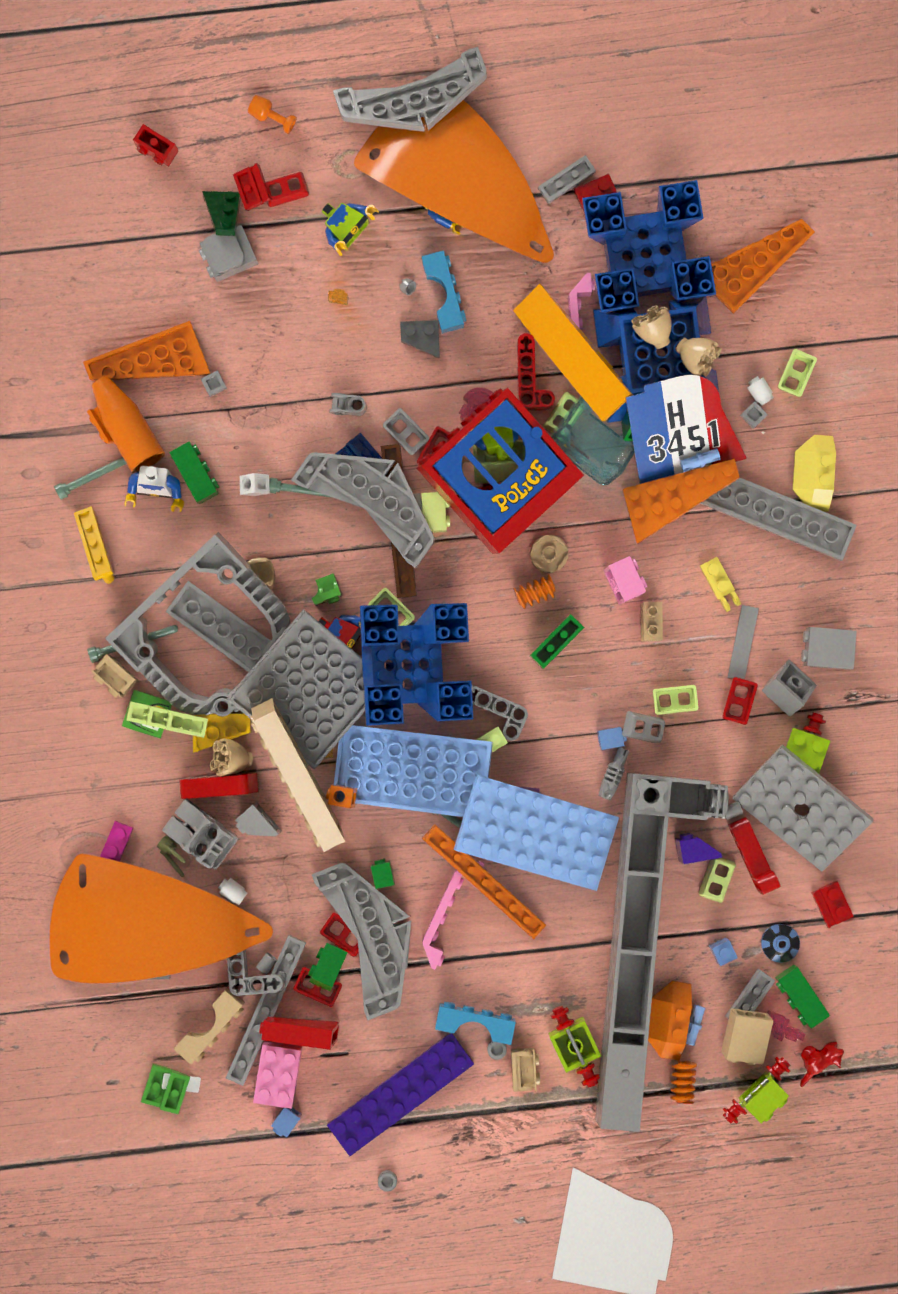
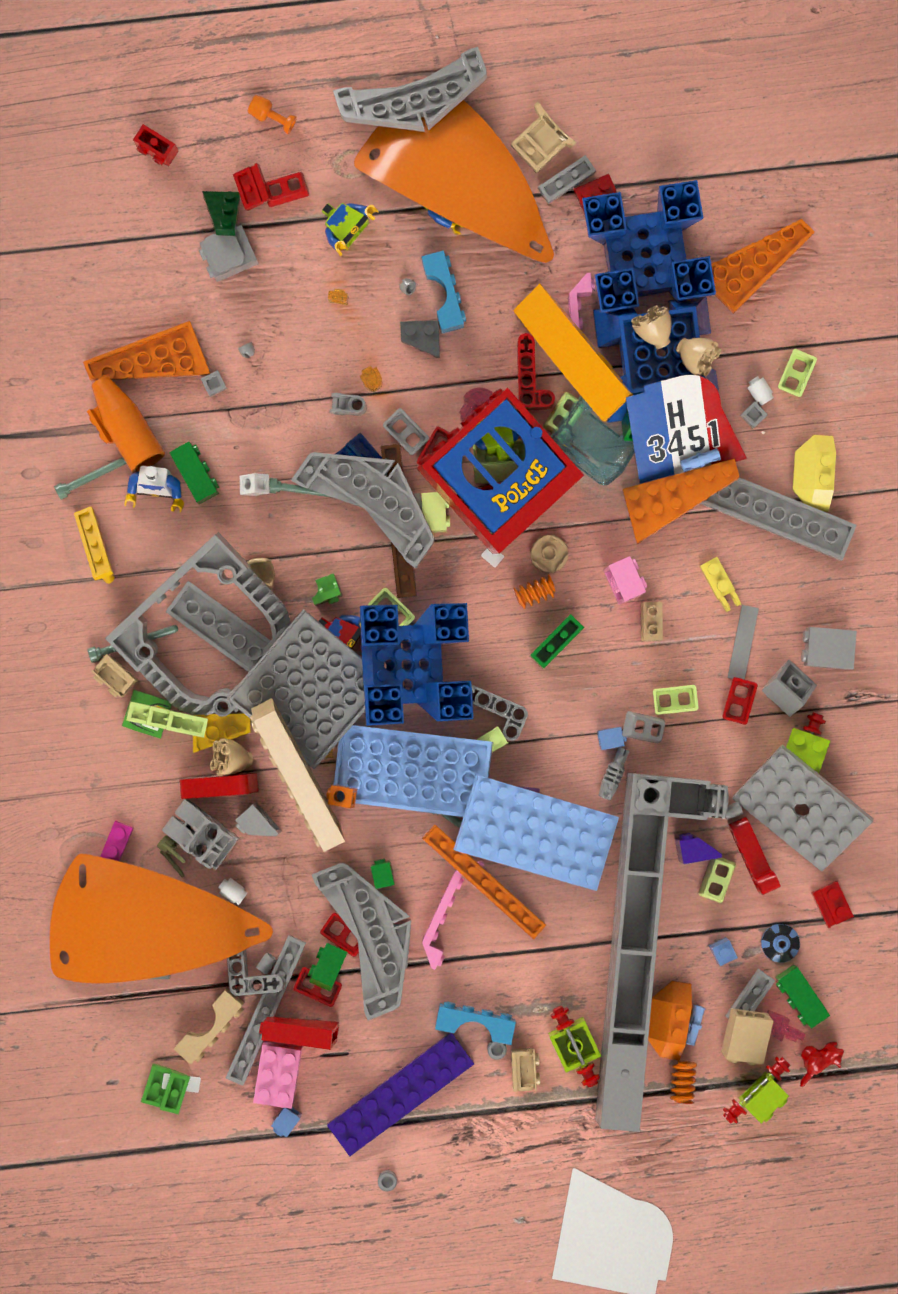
none -> light grey hinge [238,342,255,358]
none -> clear yellow plate [360,366,382,392]
none -> white sticker [481,549,504,567]
none -> tan piece [511,102,576,173]

